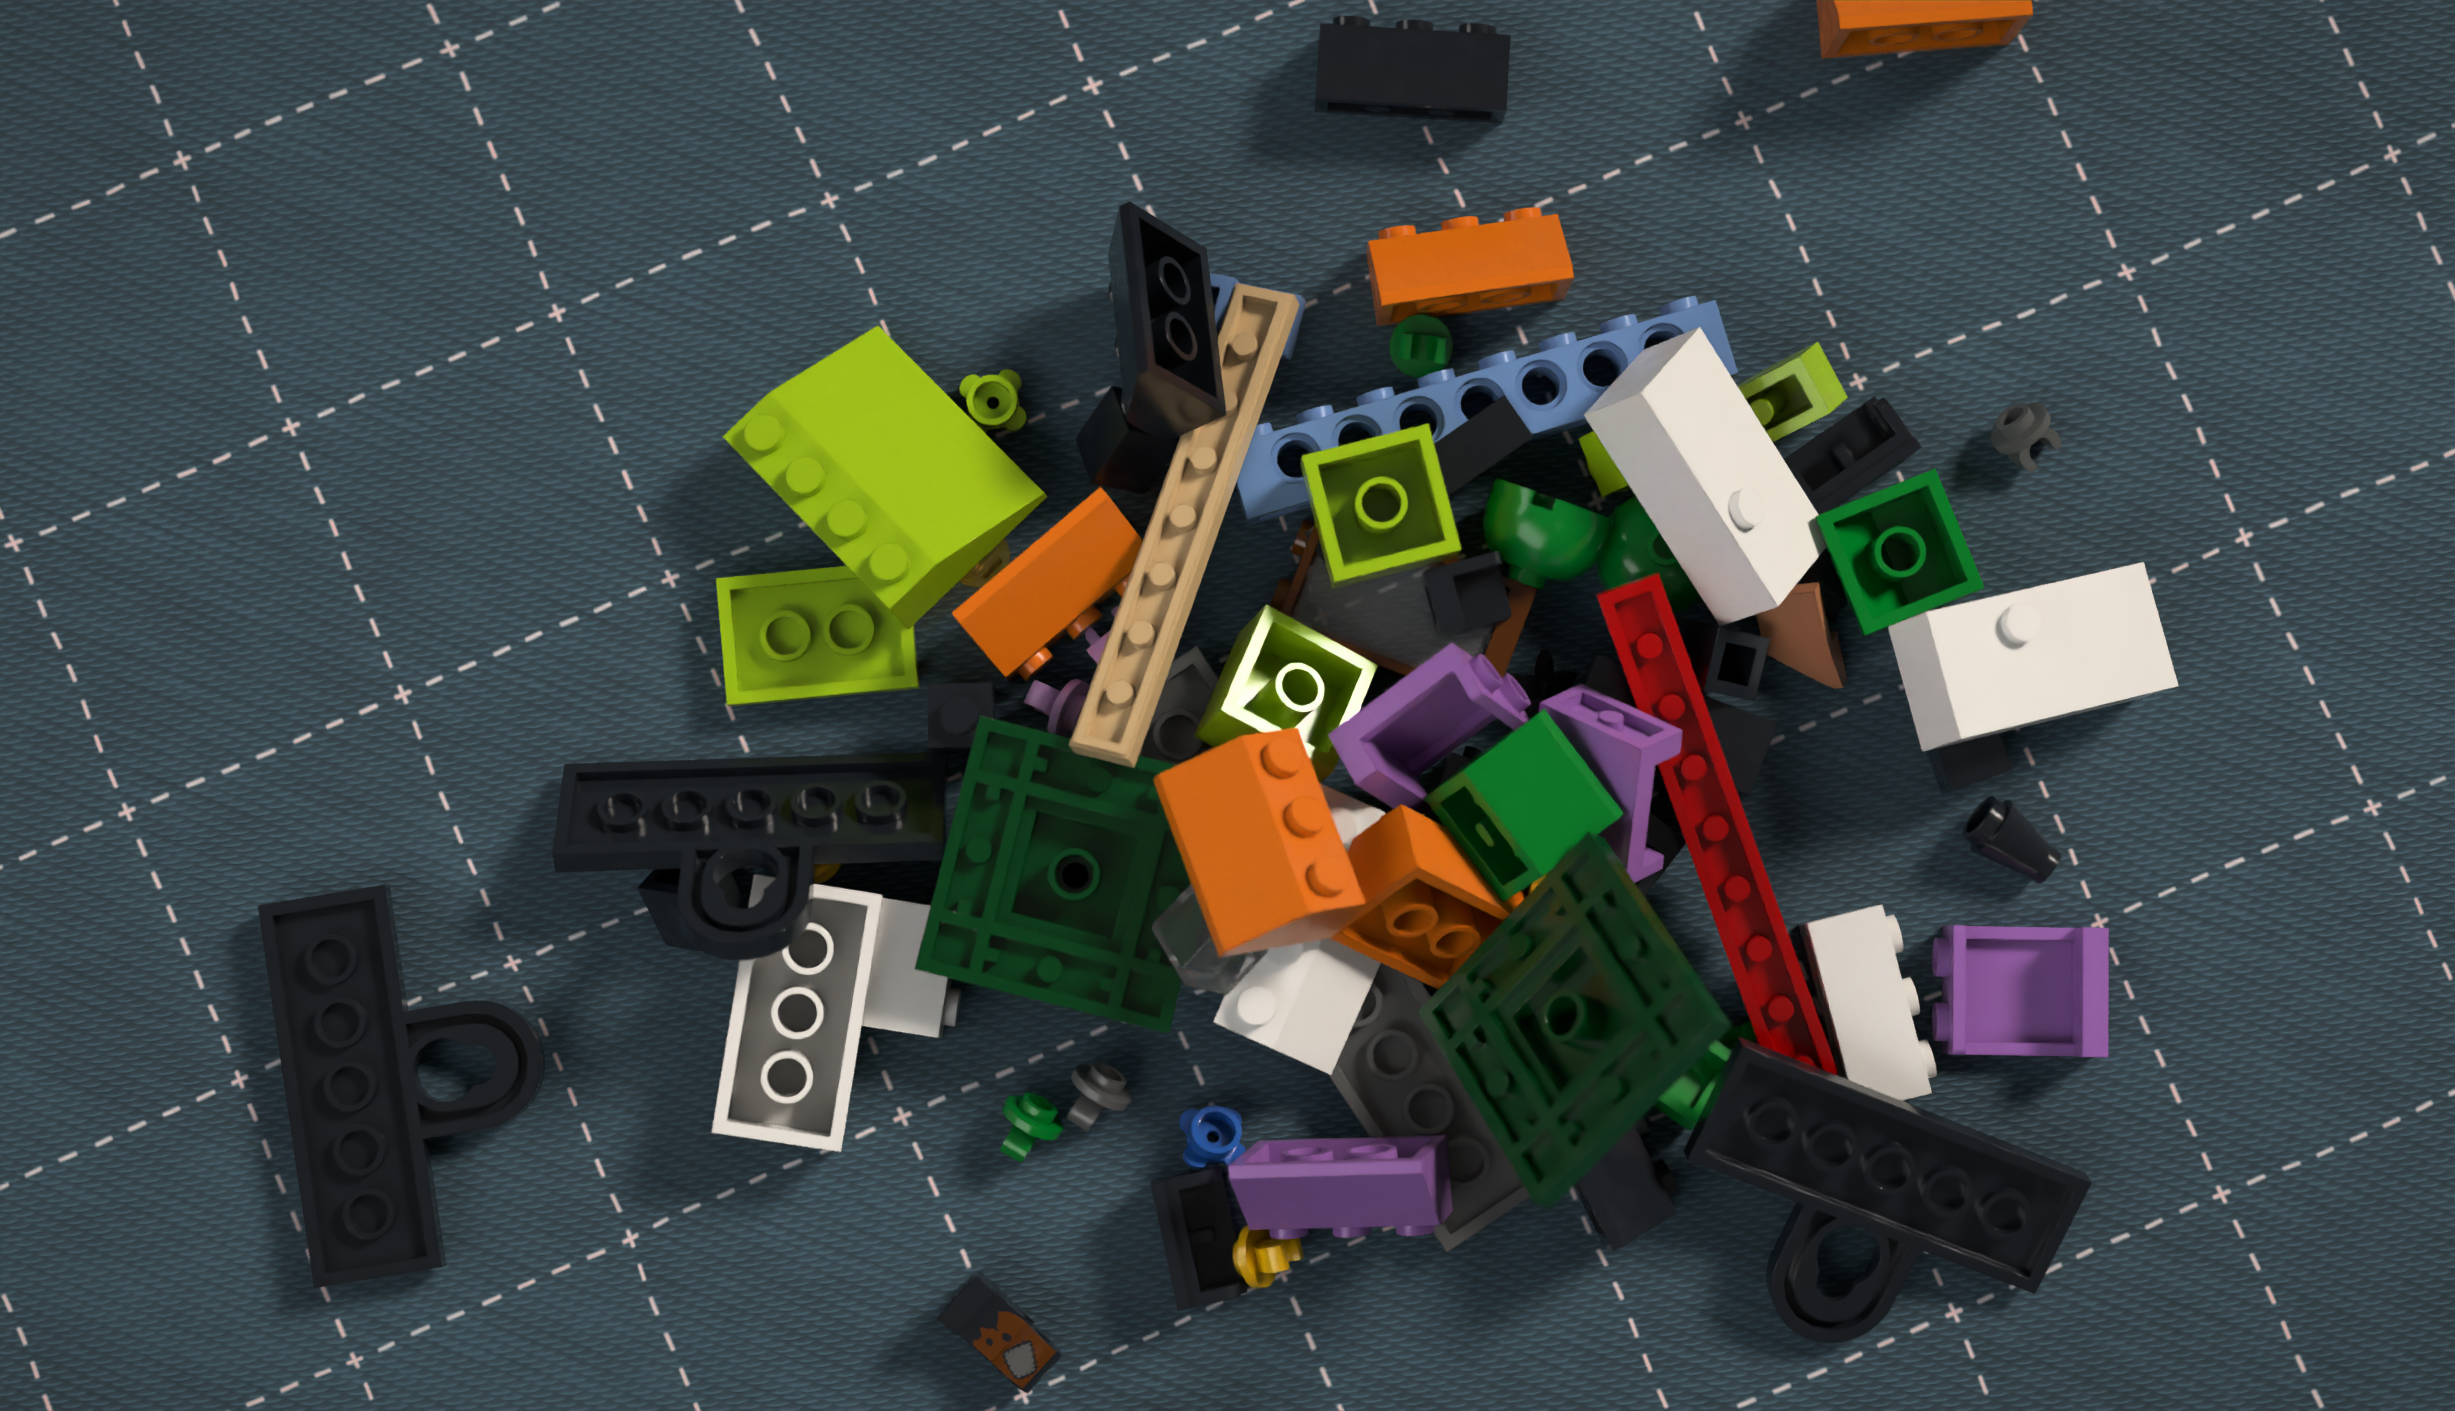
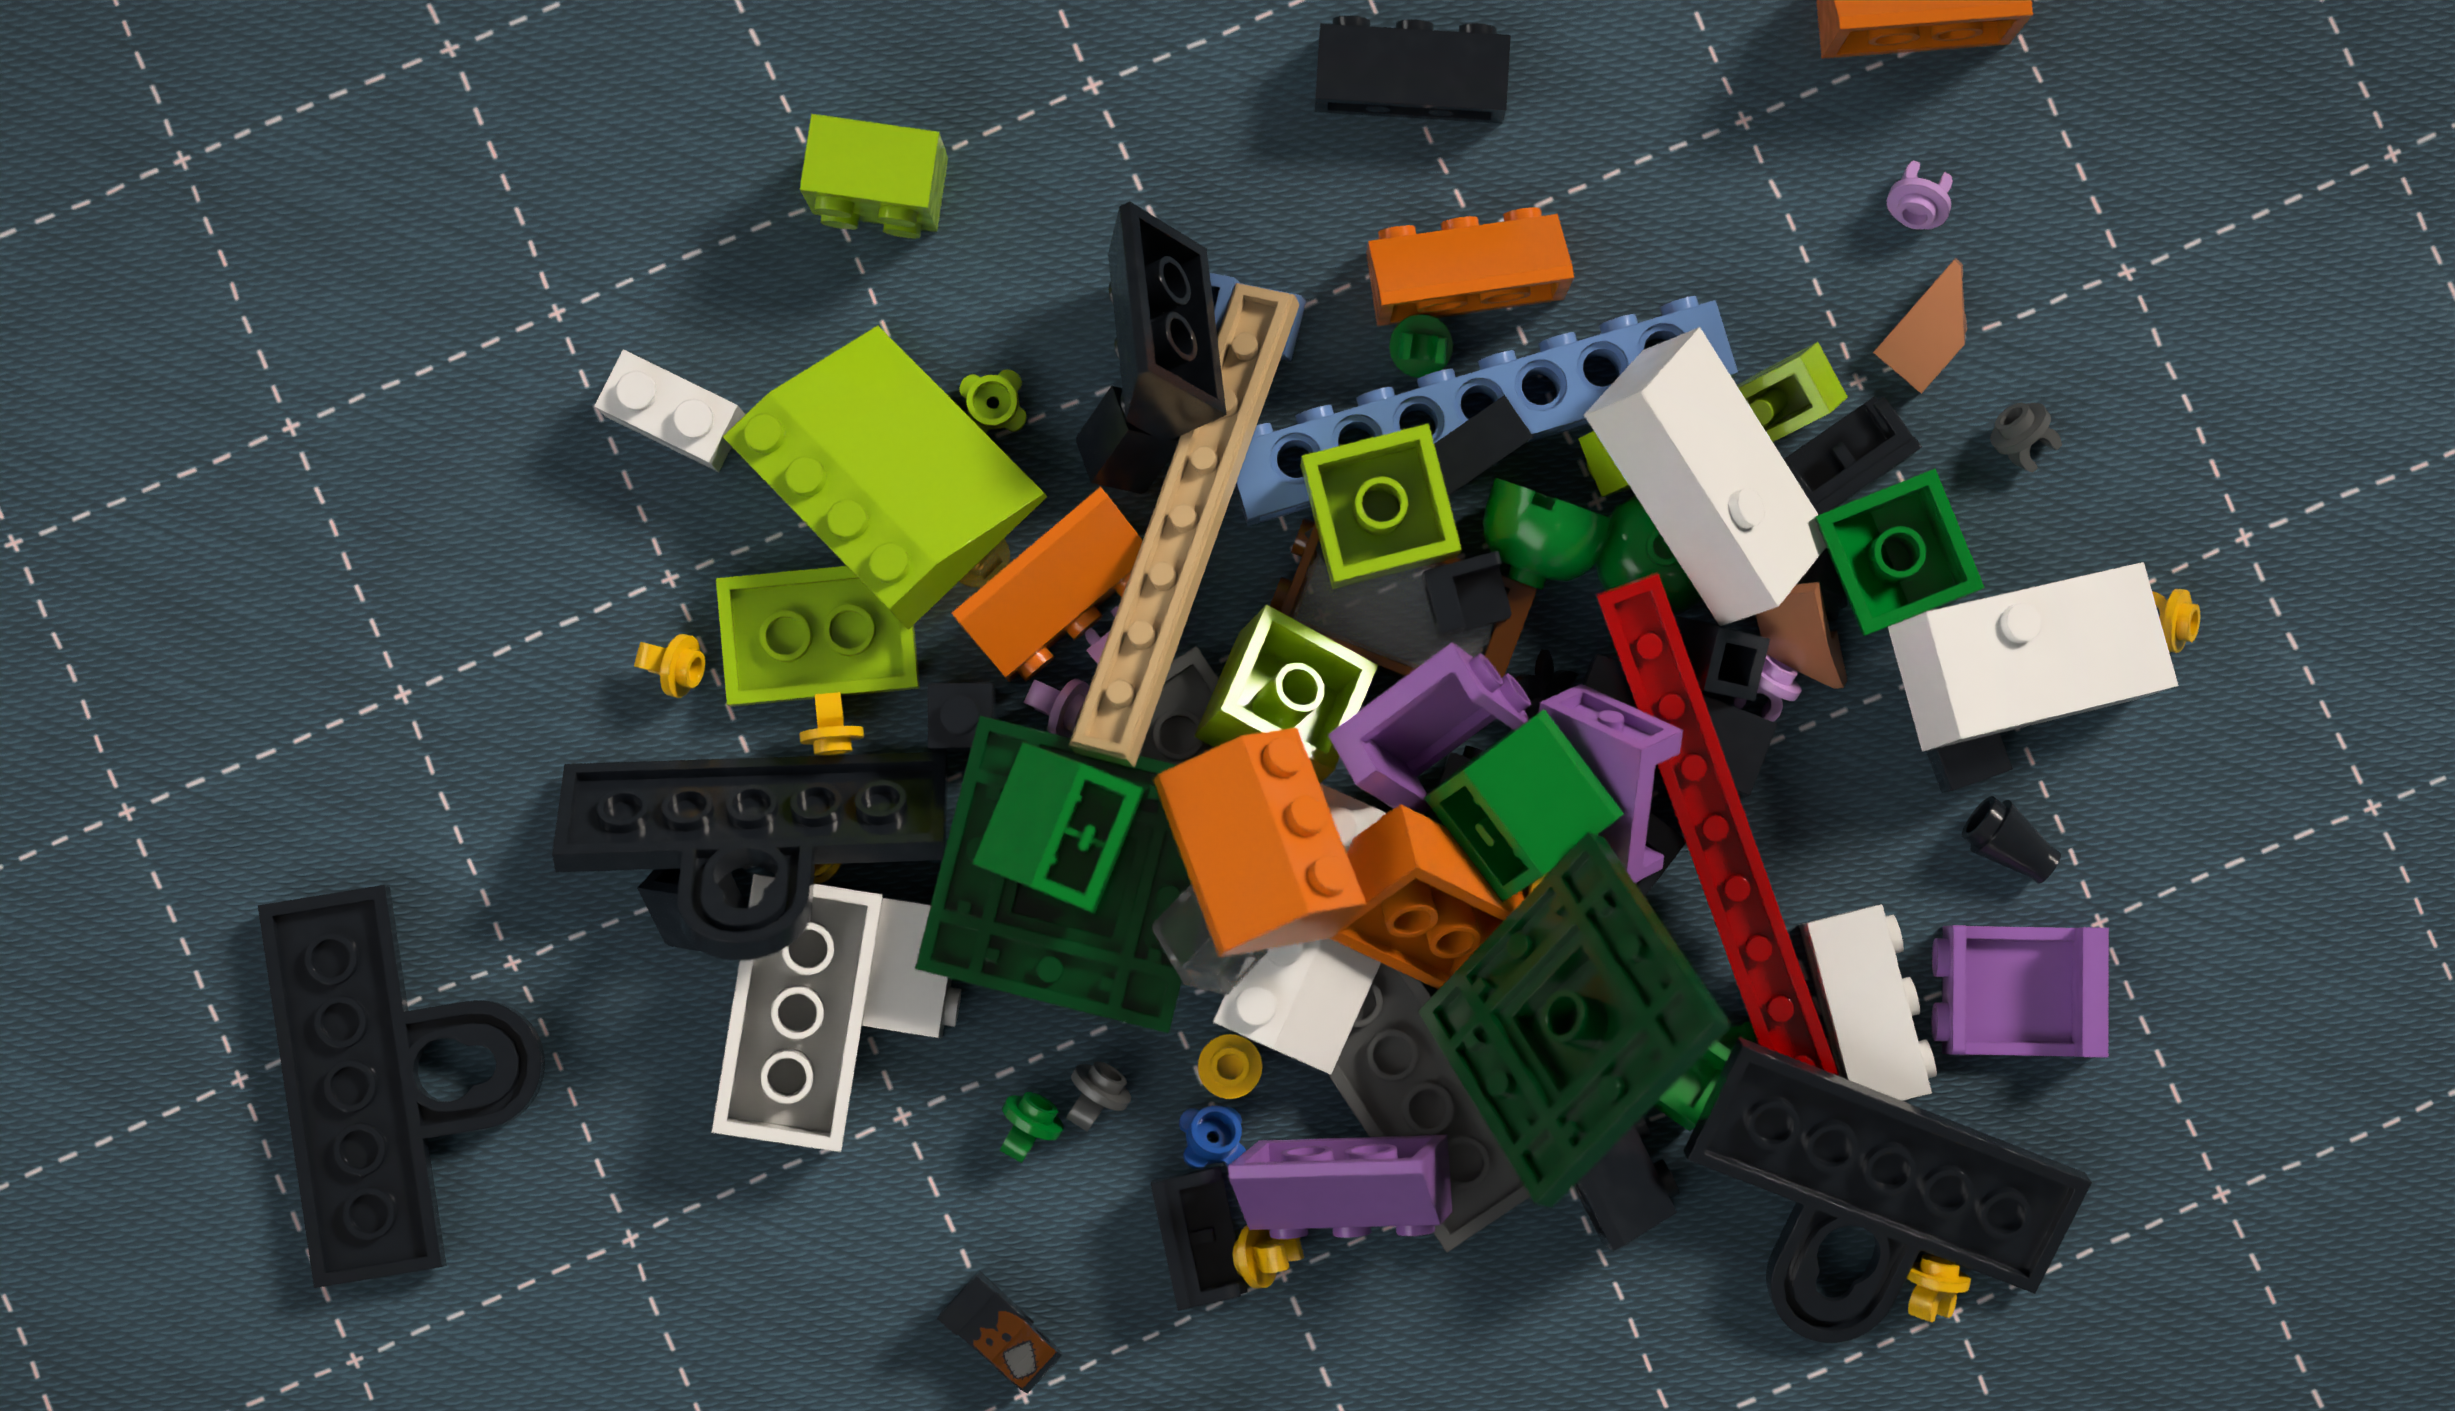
none -> white brick [594,349,746,472]
none -> yellow plate [634,634,705,698]
none -> yellow plate [799,692,864,755]
none -> lime brick [800,114,948,238]
none -> green slope [972,742,1145,914]
none -> yellow plate [1198,1034,1262,1099]
none -> lavender plate [1733,654,1802,722]
none -> nougat slope [1873,258,1967,394]
none -> lavender plate [1887,160,1952,229]
none -> yellow plate [1907,1254,1971,1322]
none -> yellow plate [2152,589,2200,653]

